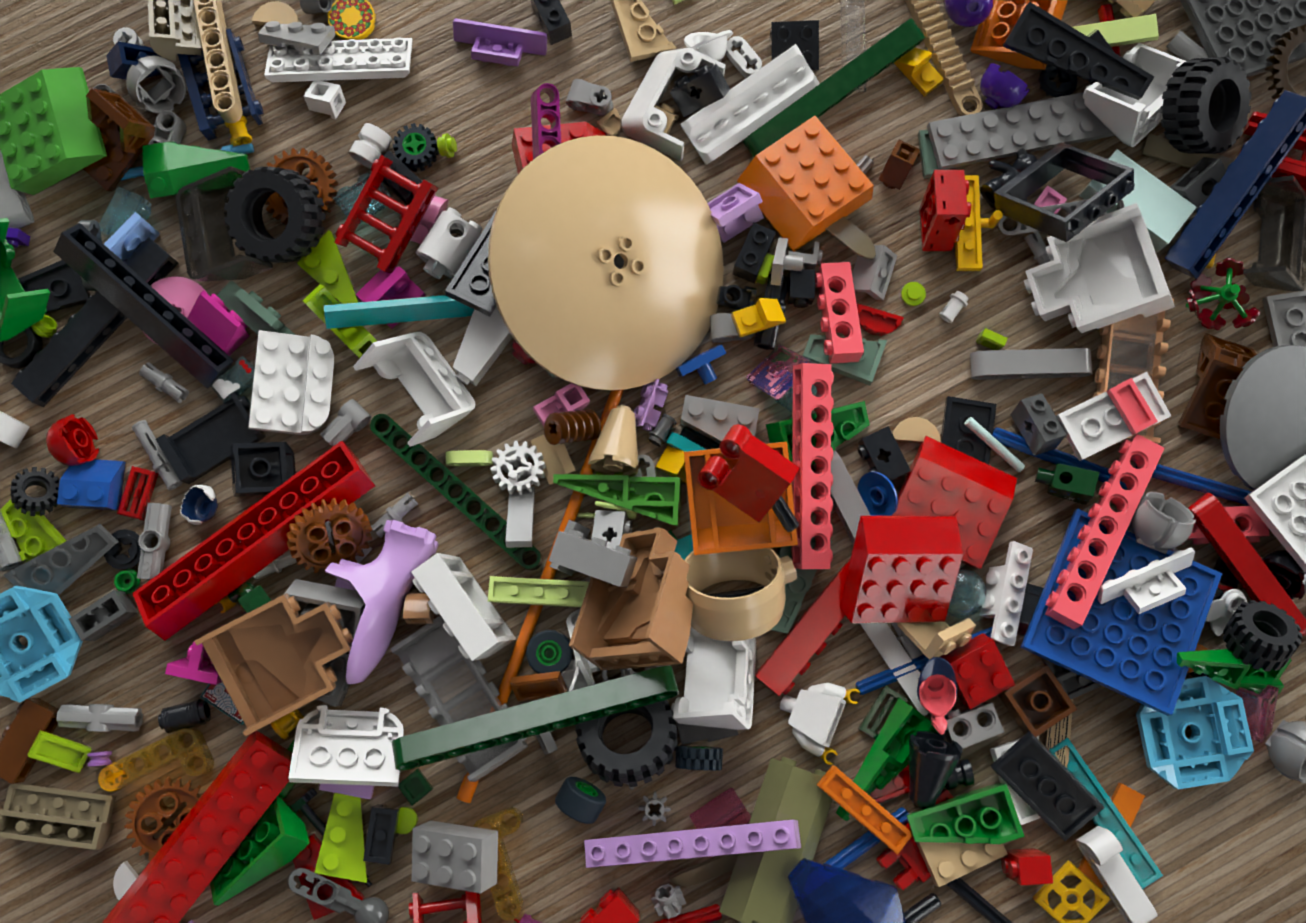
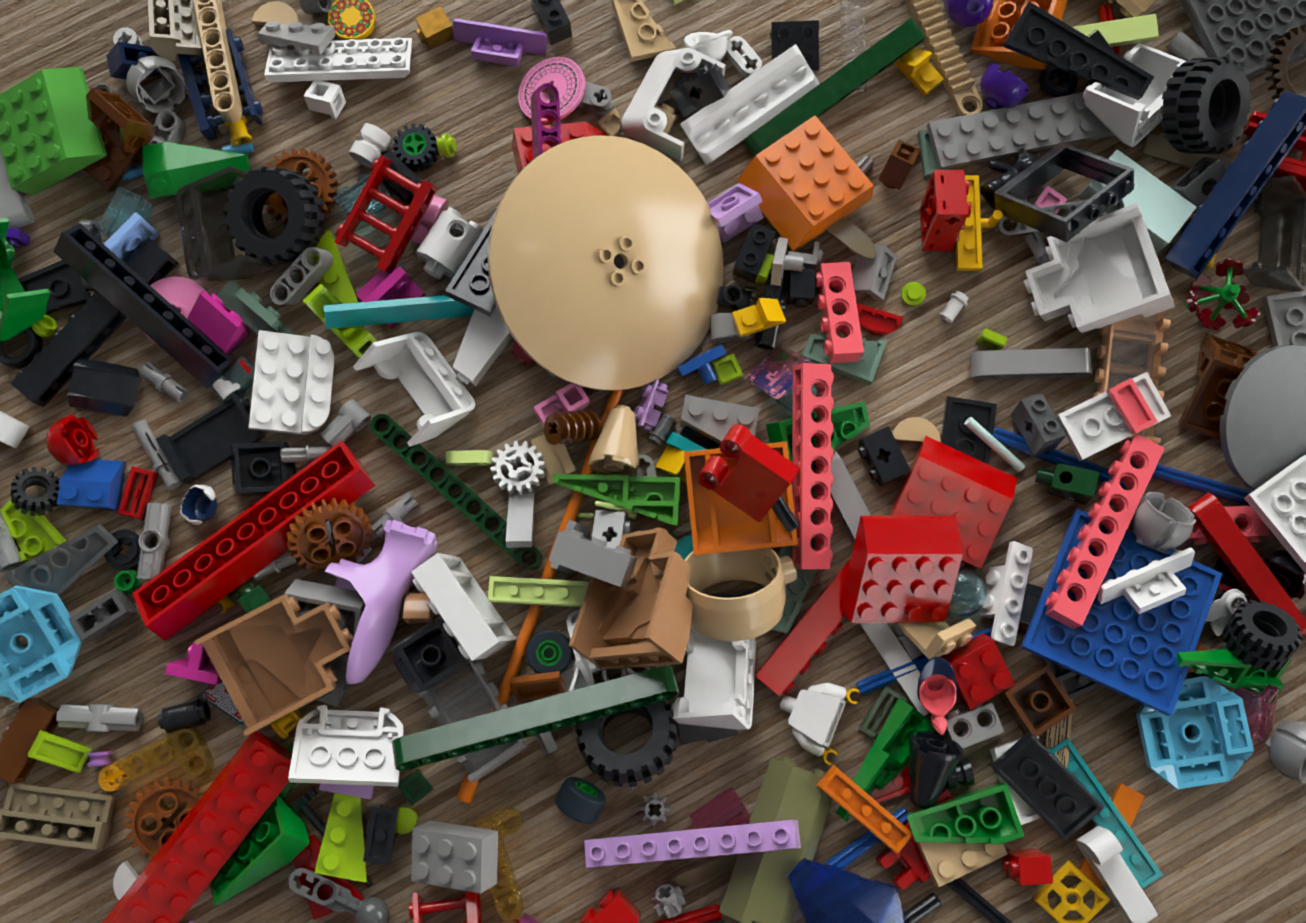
black wheel [675,745,723,771] -> none
blue dish [857,472,898,516] -> none
none -> black slope [67,358,140,417]
none -> light grey beam [270,247,333,305]
none -> light grey axle [280,445,332,465]
none -> black slope [394,619,470,693]
none -> pearl gold brick [415,6,454,49]
none -> bright pink piece [518,57,586,123]
none -> lime tile [711,353,744,386]

